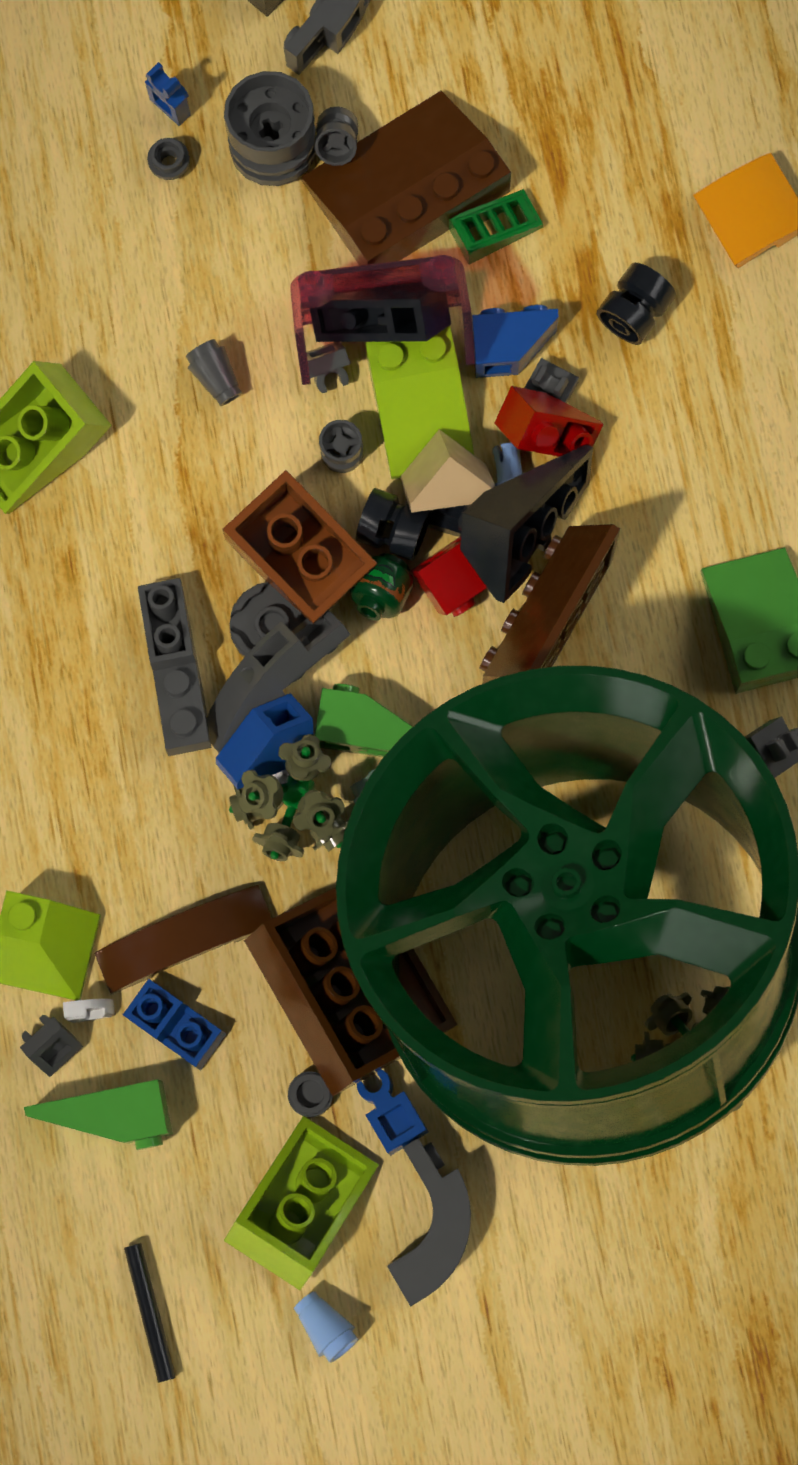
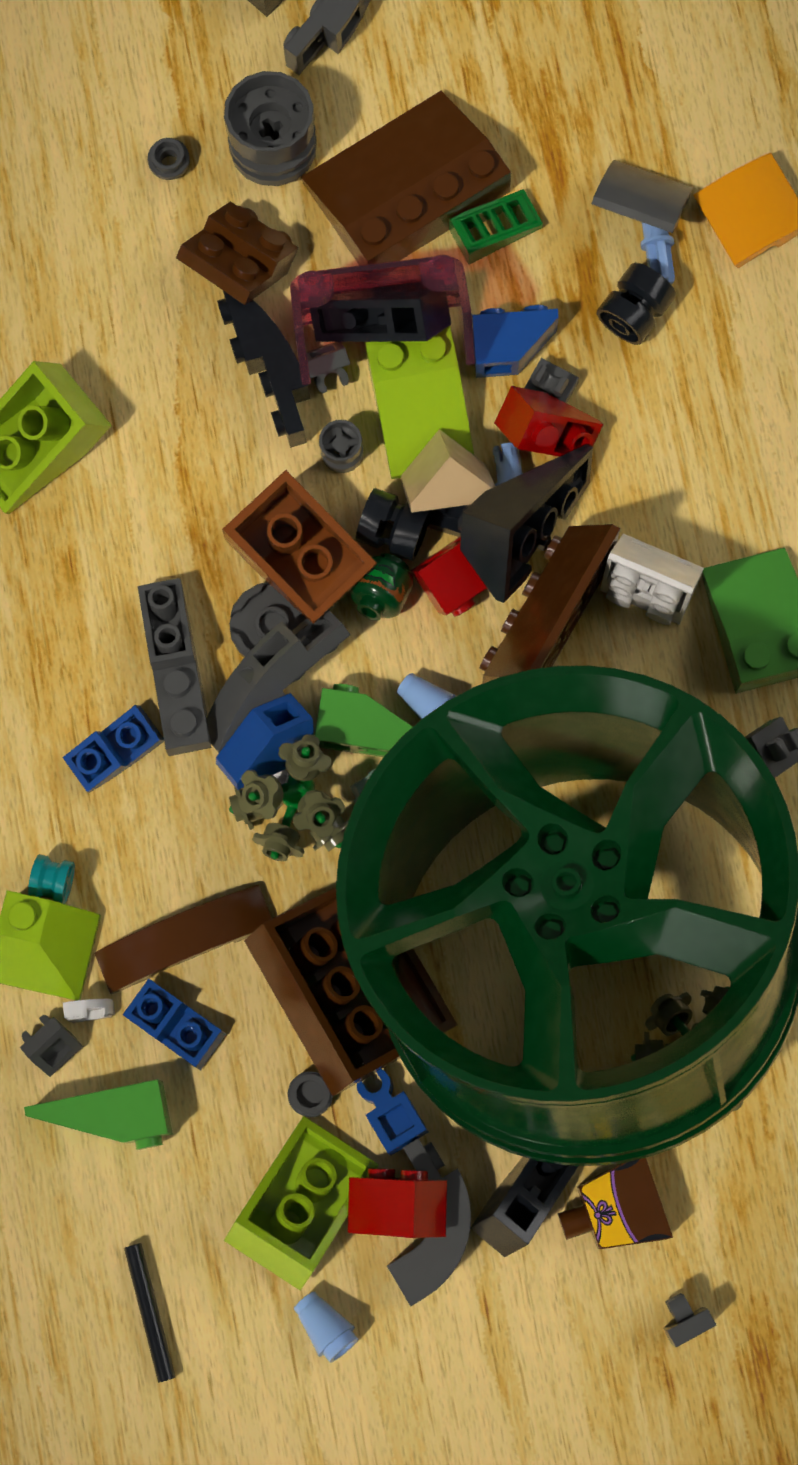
blue plate [145,62,191,126] -> none
dark grey cone [186,339,242,406] -> none
dark grey wheel [315,106,359,166] -> none
none -> teal wheel [28,854,75,904]
none -> blue slope [62,705,164,793]
none -> reddish brown plate [176,201,299,305]
none -> black slope [217,291,310,448]
none -> red brick [348,1168,447,1238]
none -> light blue cone [397,673,457,719]
none -> black slope [470,1157,578,1257]
none -> reddish brown torso [558,1158,673,1249]
none -> dark grey slope [591,160,693,233]
none -> white slope [600,534,704,625]
none -> light blue axle [640,222,675,284]
none -> dark grey tile [663,1293,717,1347]

